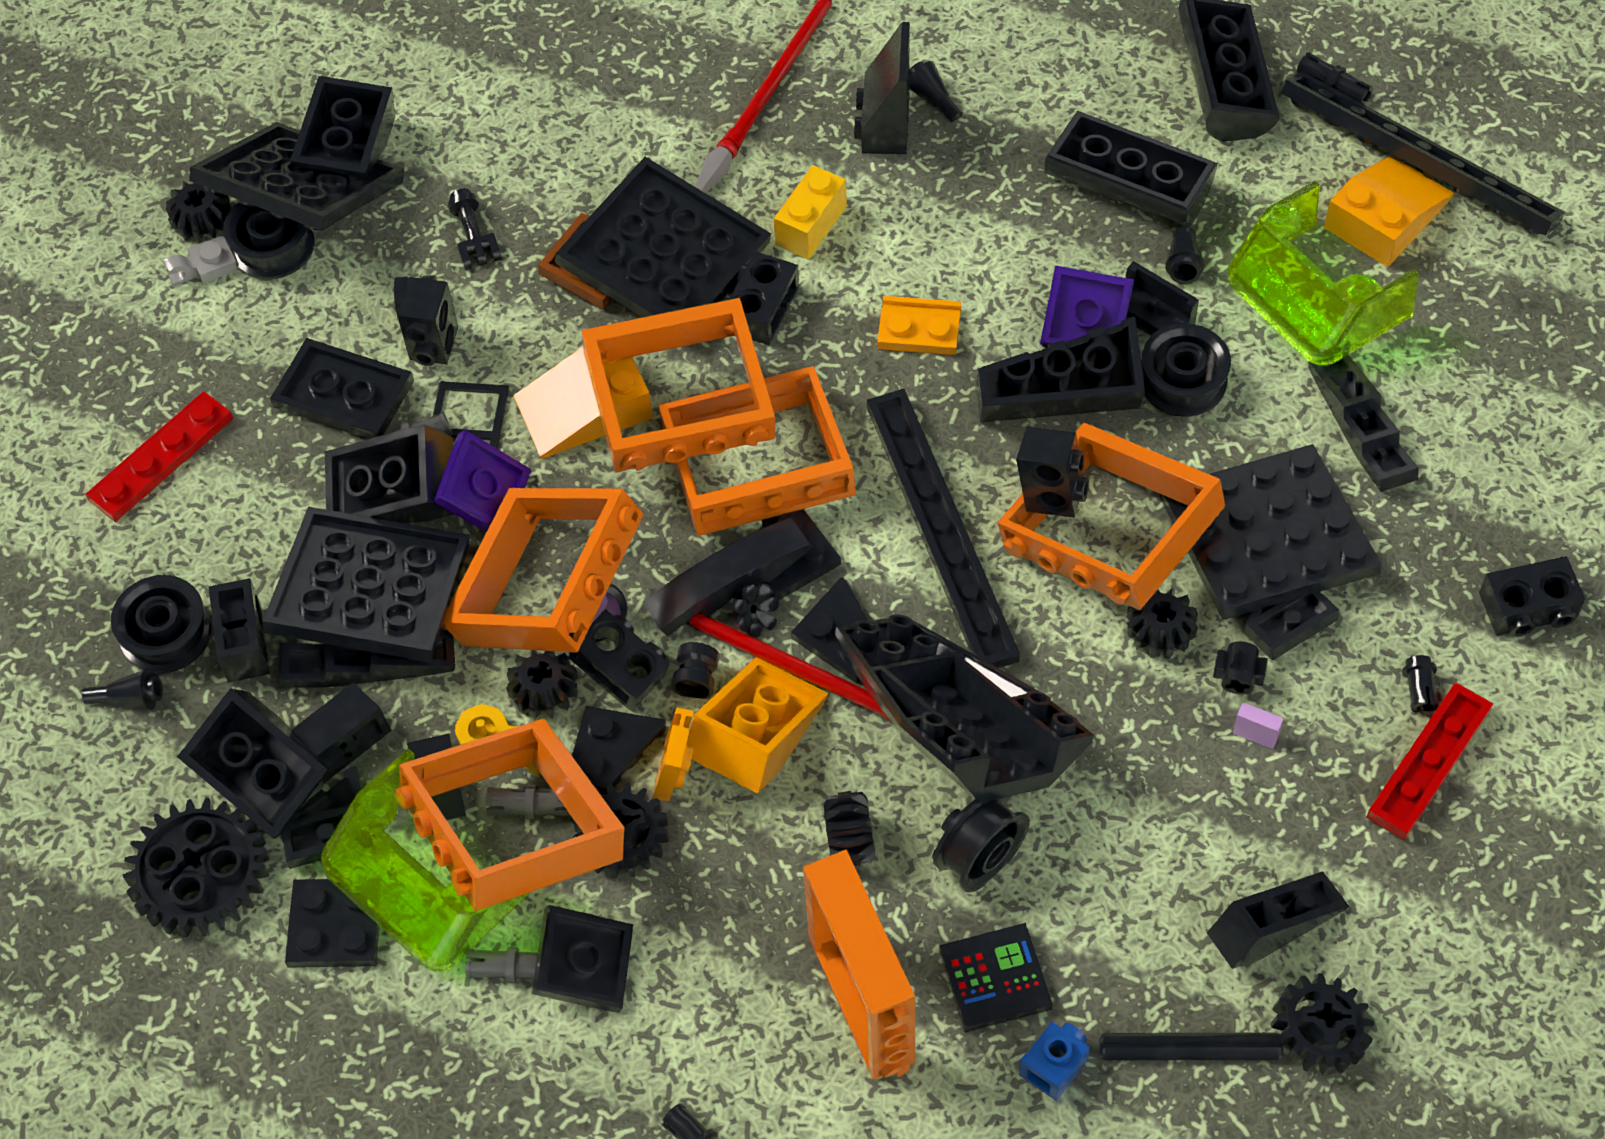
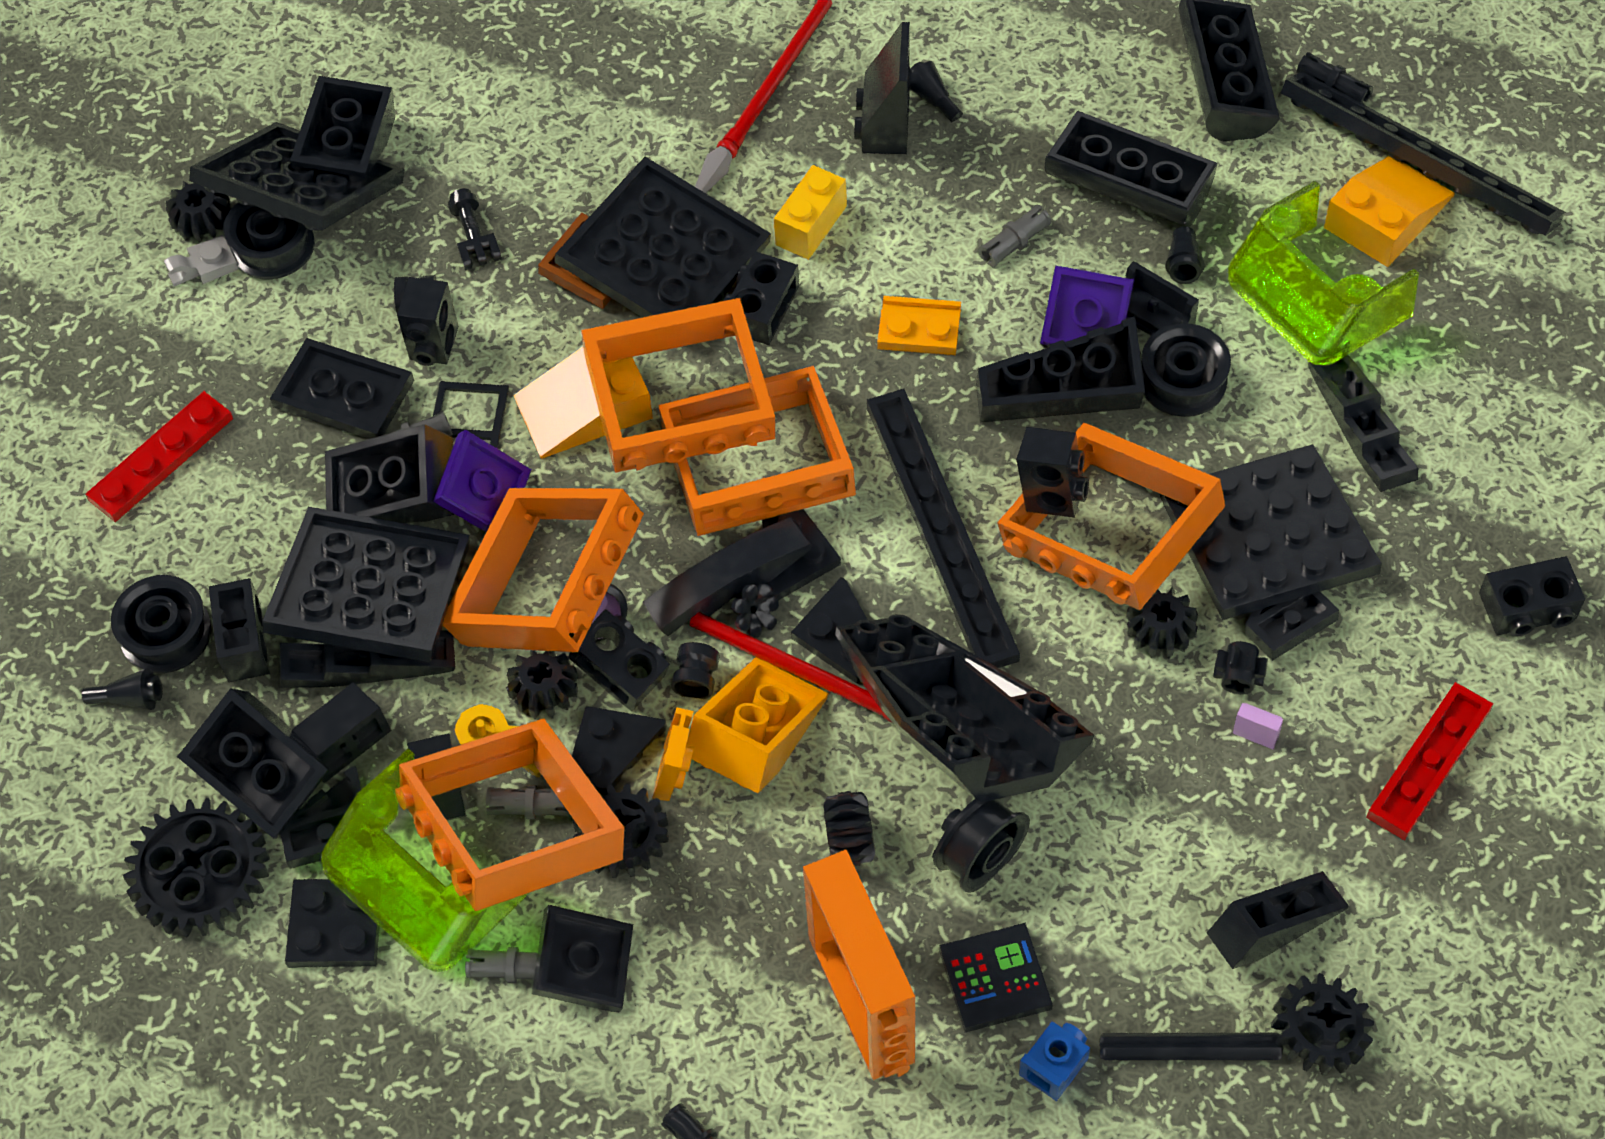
black pin [1402,655,1439,712] -> none
none -> dark grey pin [978,204,1051,268]

